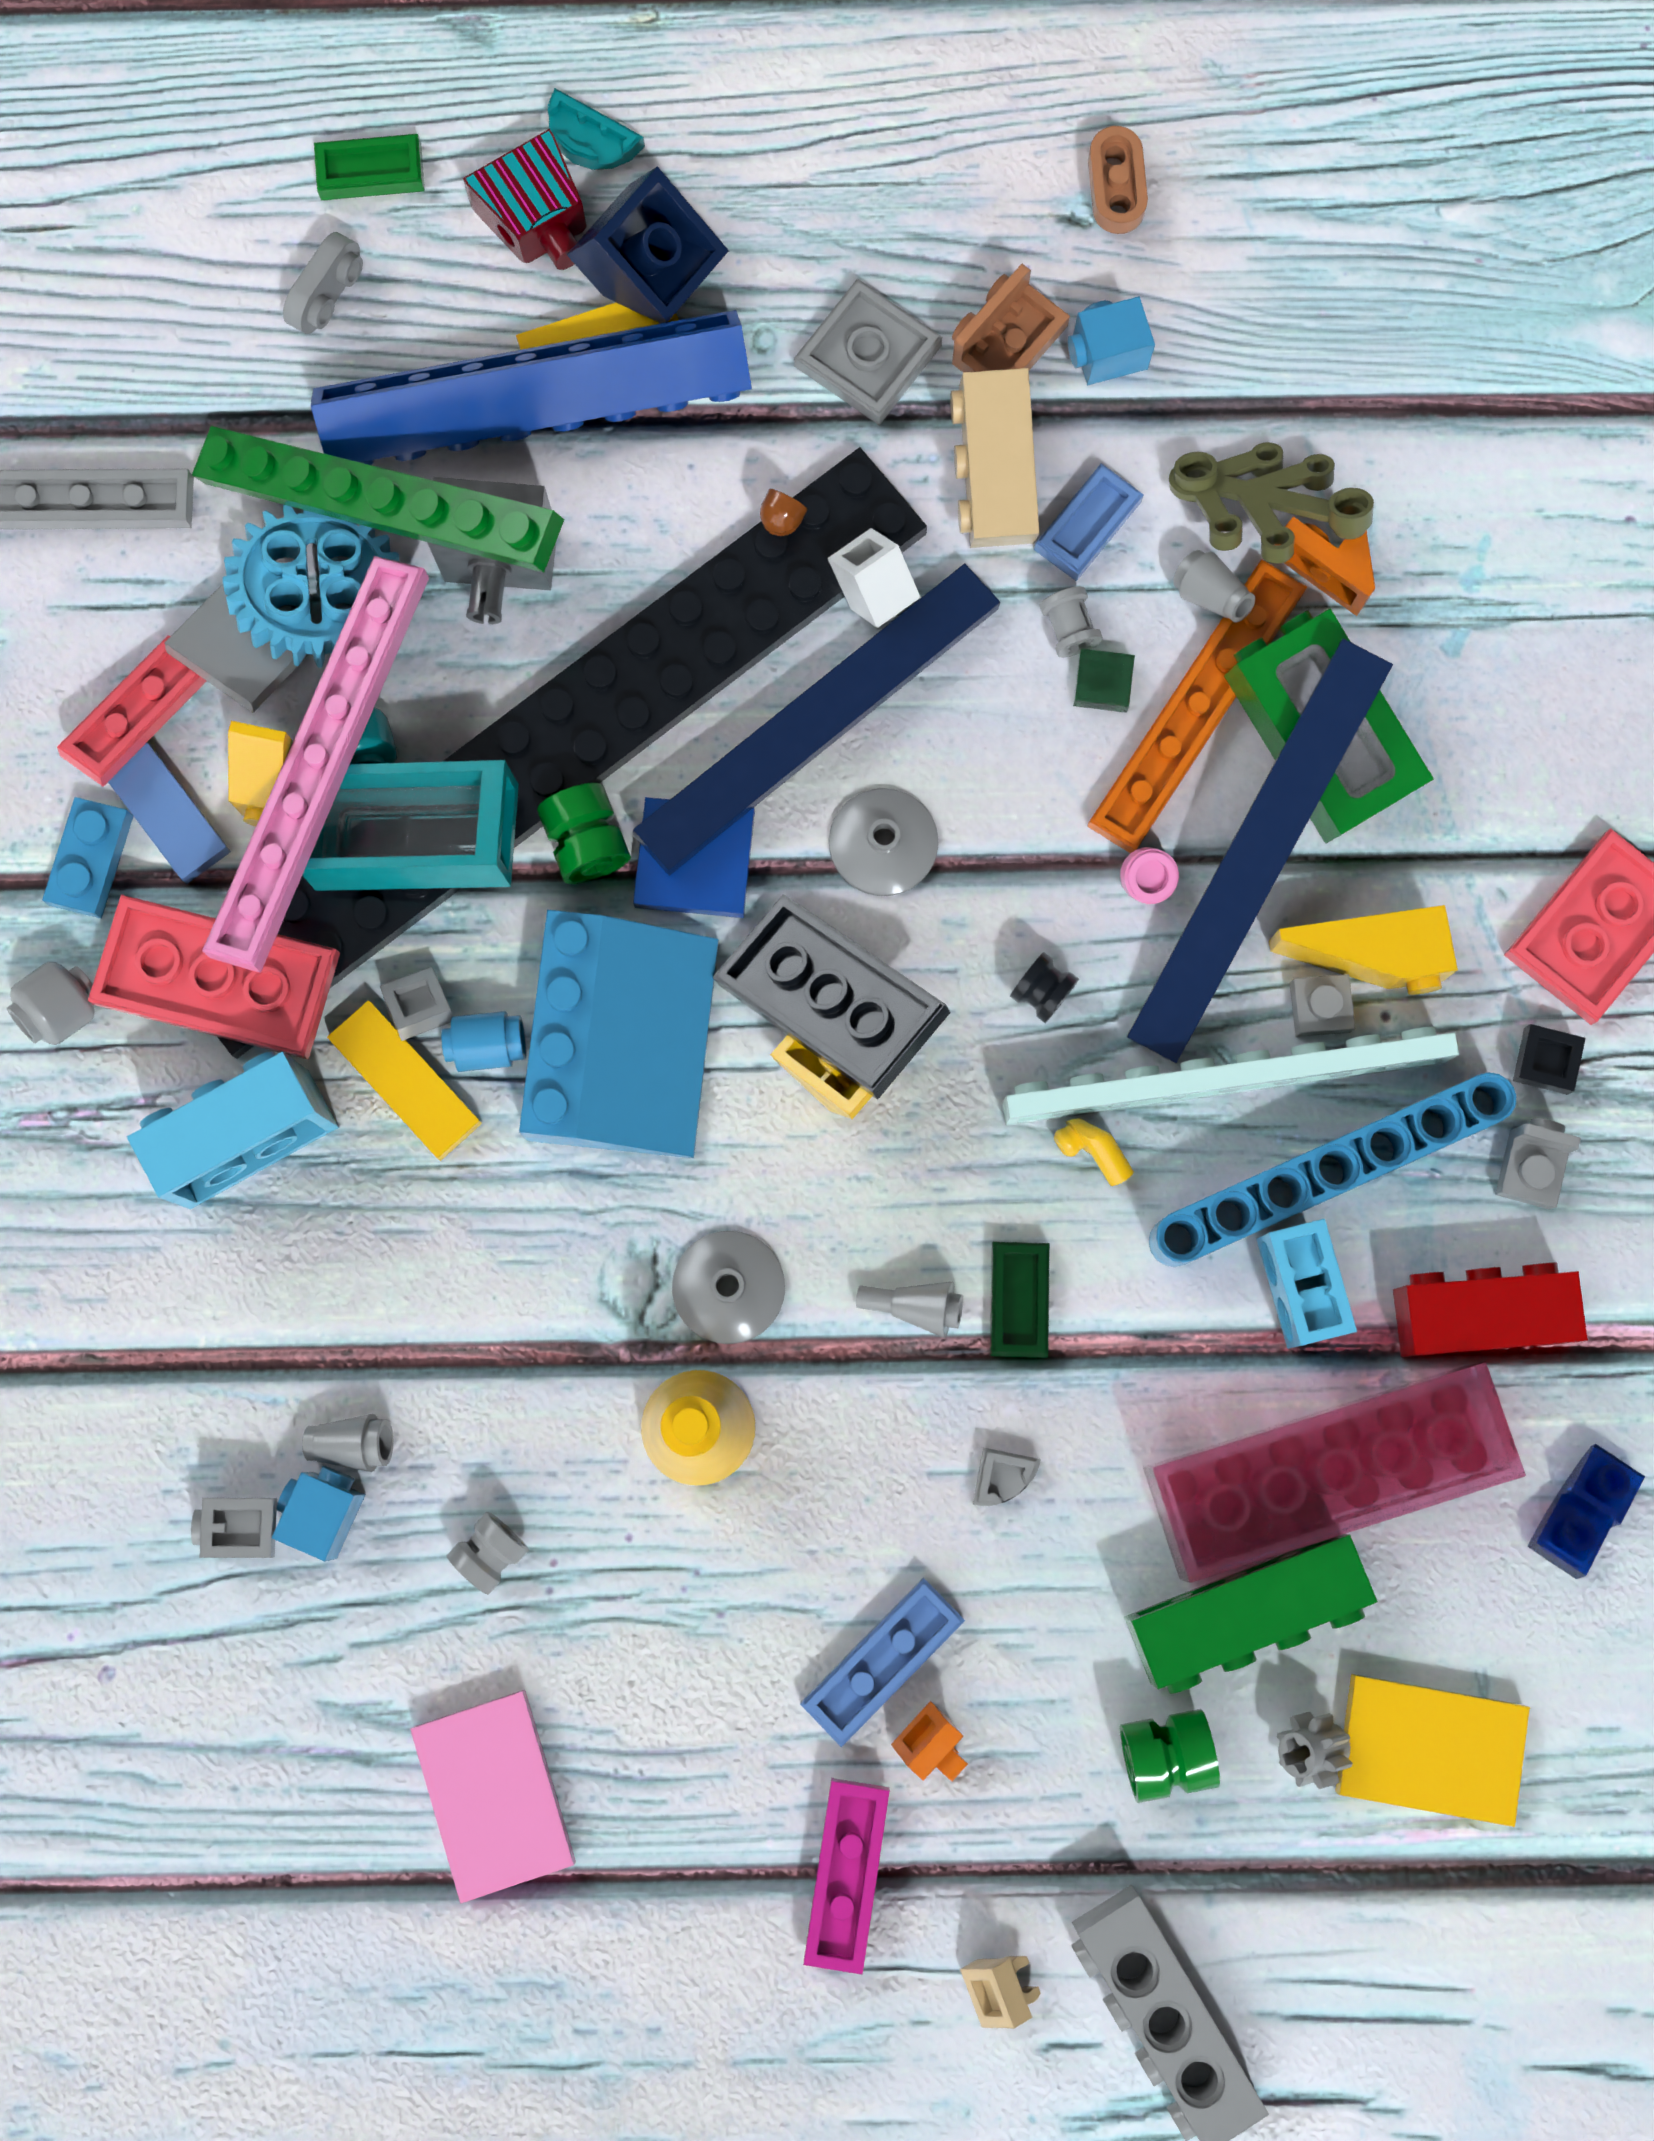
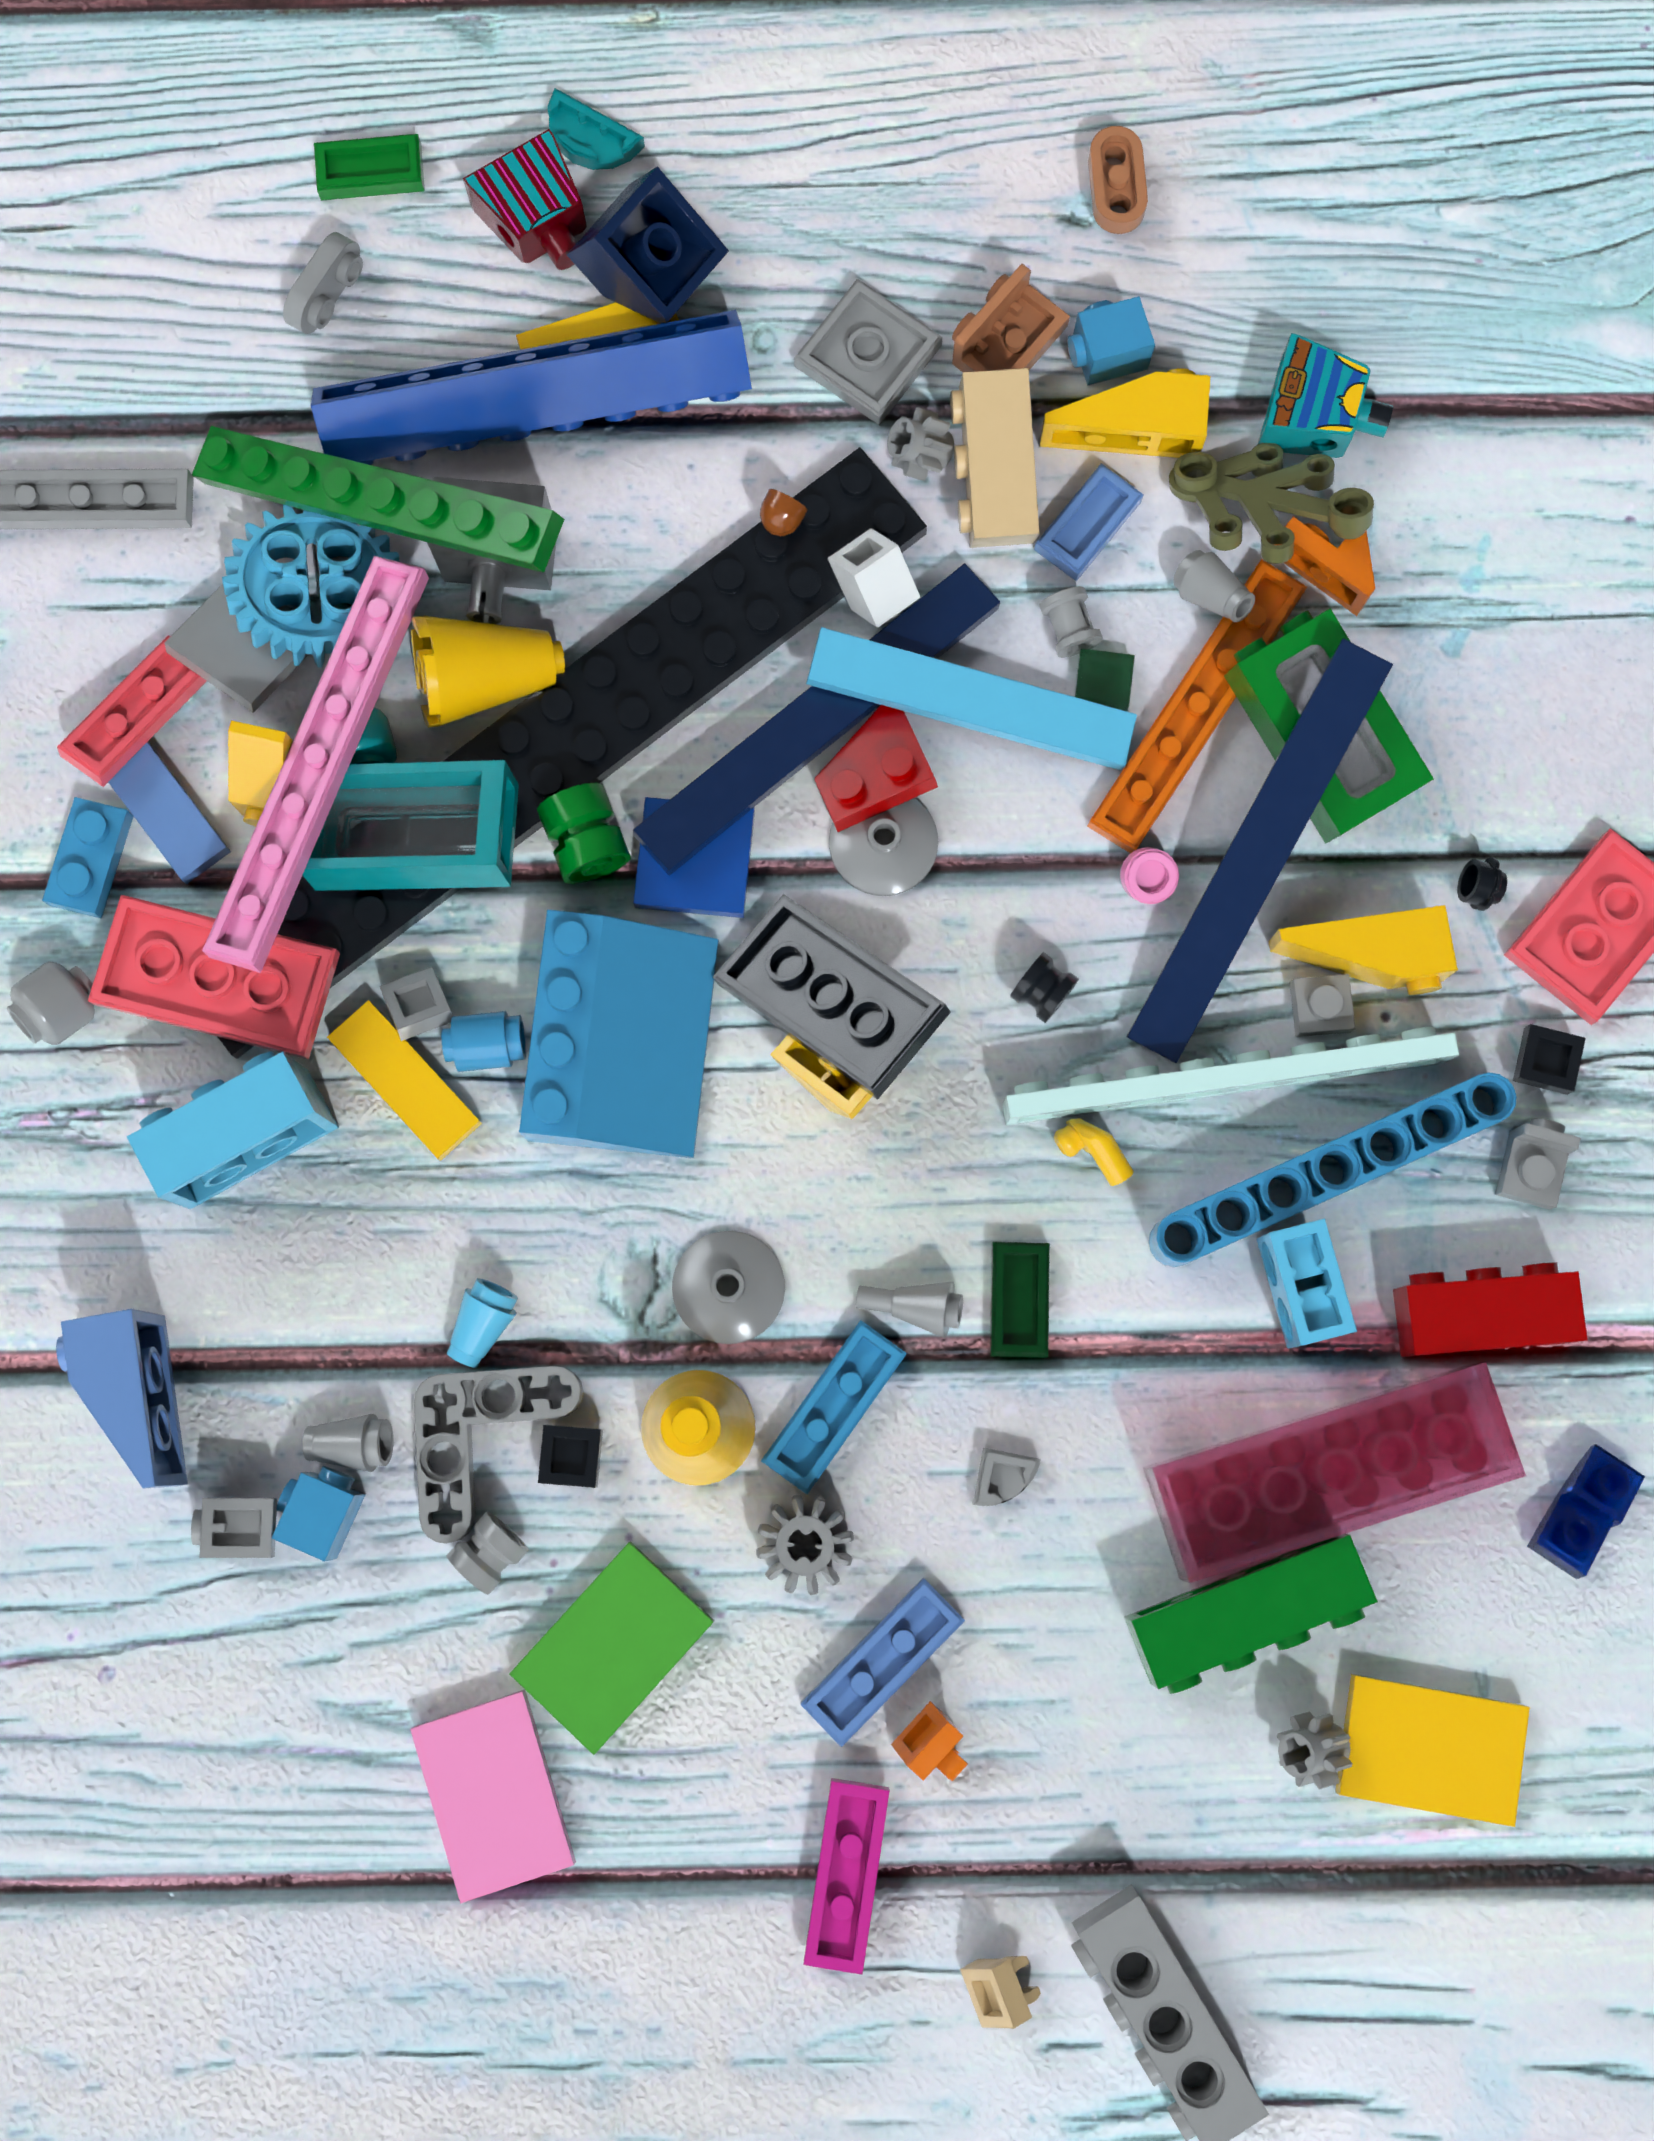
green wheel [1120,1709,1220,1803] -> none
none -> medium blue slope [56,1309,188,1489]
none -> yellow cone [411,615,565,728]
none -> light grey beam [414,1366,583,1544]
none -> medium azure cone [447,1278,518,1368]
none -> bright green tile [509,1541,715,1755]
none -> black plate [538,1425,603,1488]
none -> light grey gear [756,1495,854,1595]
none -> dark azure tile [761,1320,907,1495]
none -> medium azure tile [806,627,1137,770]
none -> red wing [814,705,938,832]
none -> light grey gear [887,407,954,481]
none -> yellow slope [1039,368,1211,458]
none -> torso [1257,333,1393,458]
none -> black plate [1457,857,1507,911]

